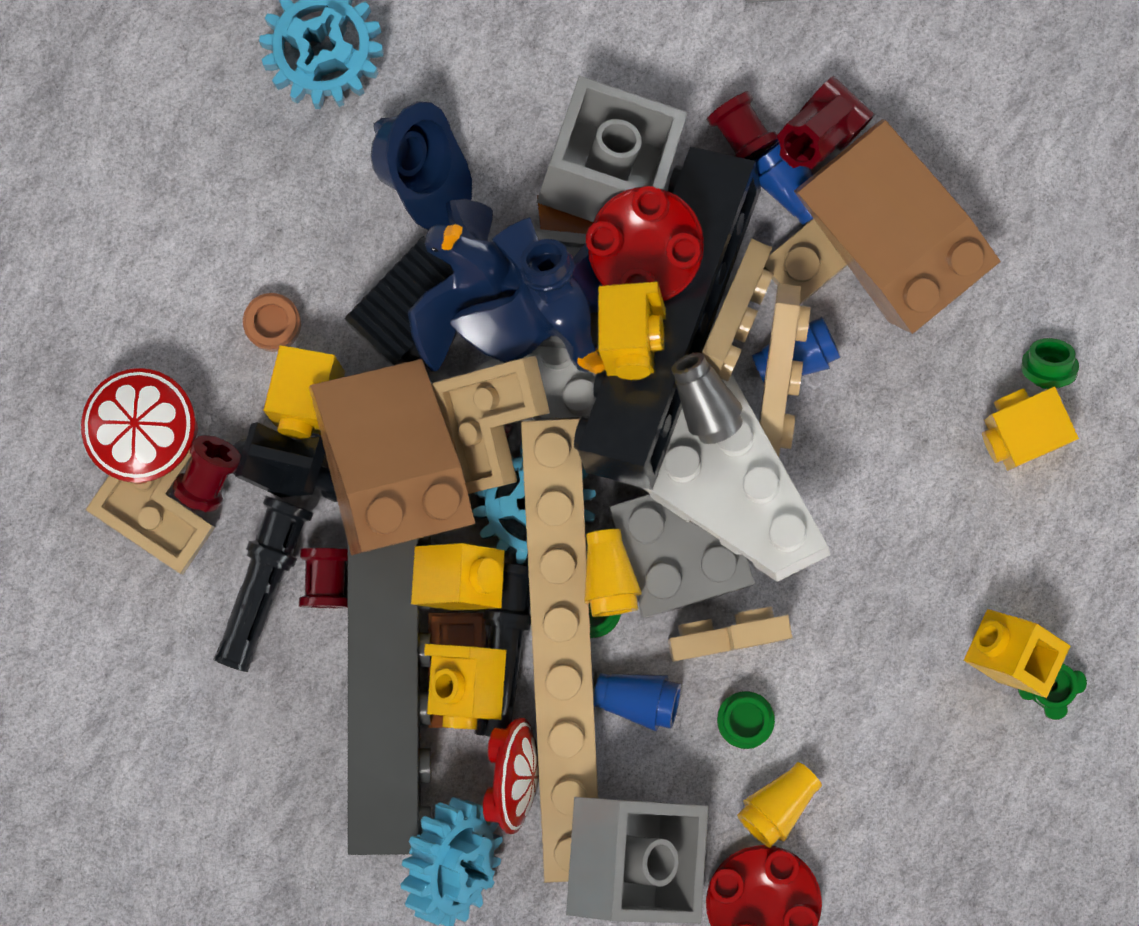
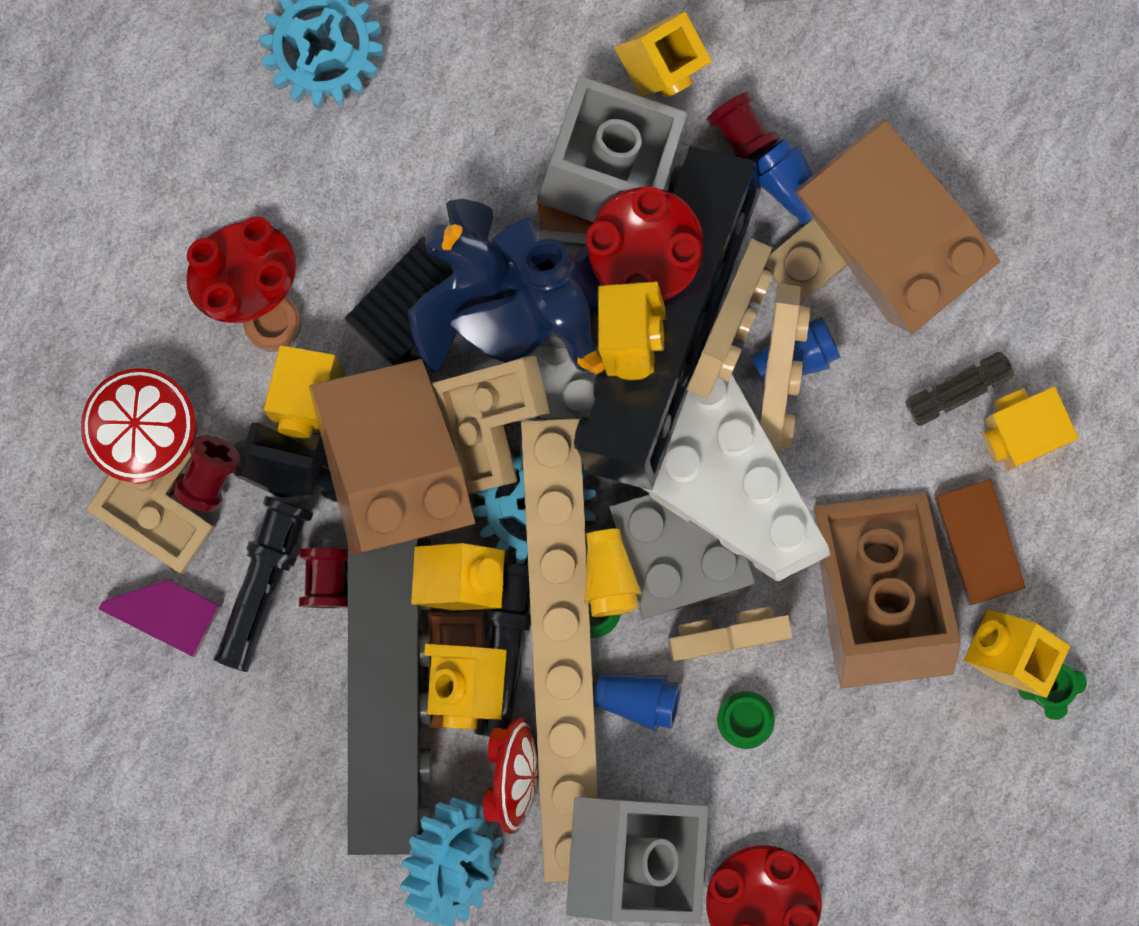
dark blue piece [370,101,472,231] -> none
flat silver cone [671,353,743,444] -> none
yellow cone [737,762,822,848] -> none
dark red piece [777,76,875,169] -> none
green plate [1021,338,1079,389] -> none
none -> magenta tile [99,580,221,657]
none -> red dish [186,216,297,323]
none -> yellow brick [614,11,712,98]
none -> medium nougat slope [813,493,961,689]
none -> clear smoke axle [905,352,1014,426]
none -> dark orange tile [934,479,1026,606]

